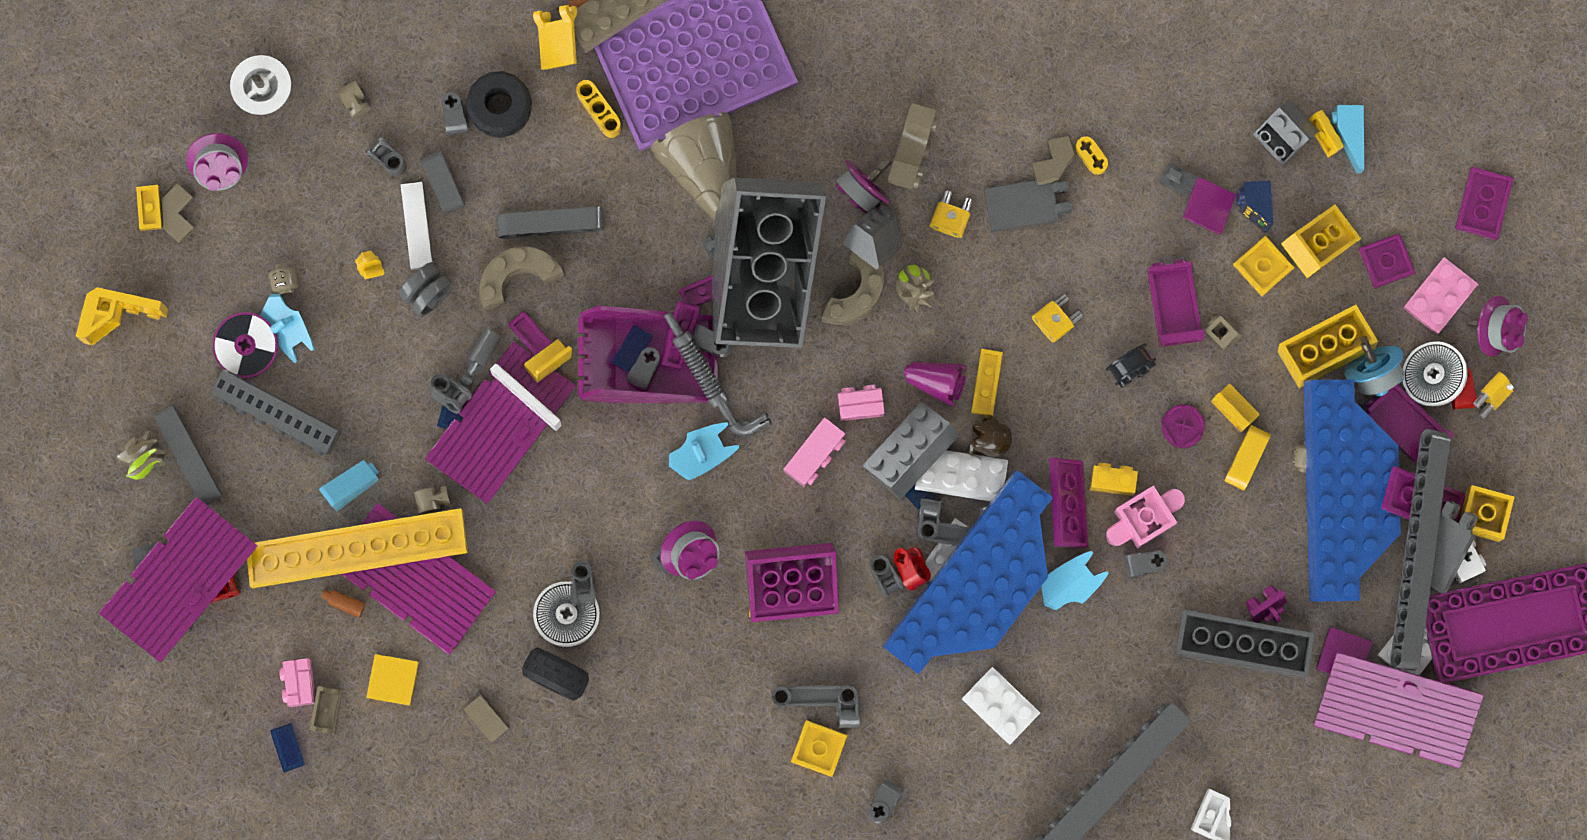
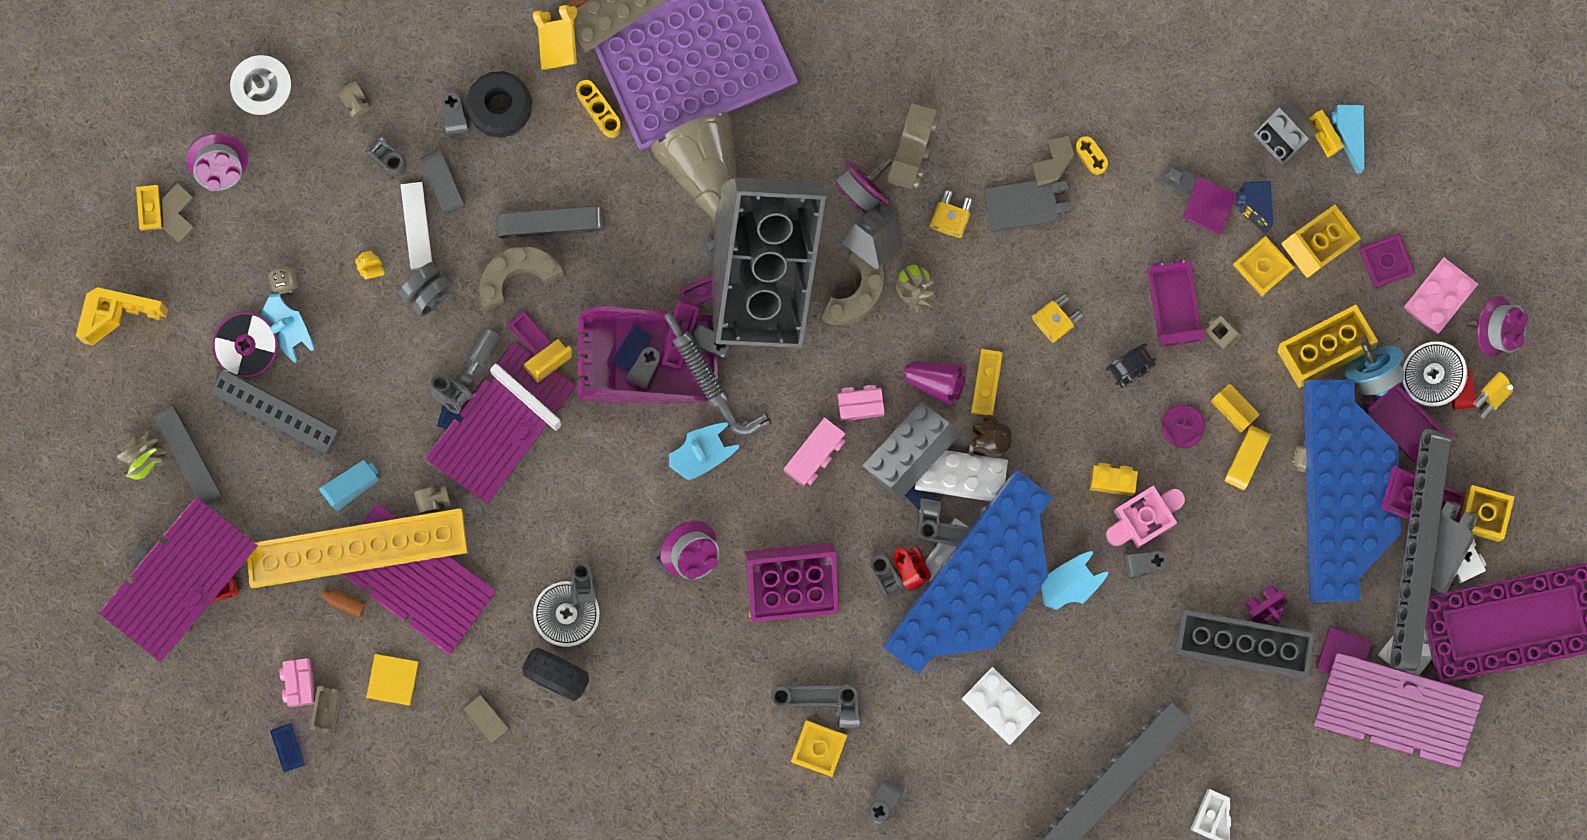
magenta tile [1049,458,1088,548] -> none
magenta tile [1455,167,1514,240] -> none

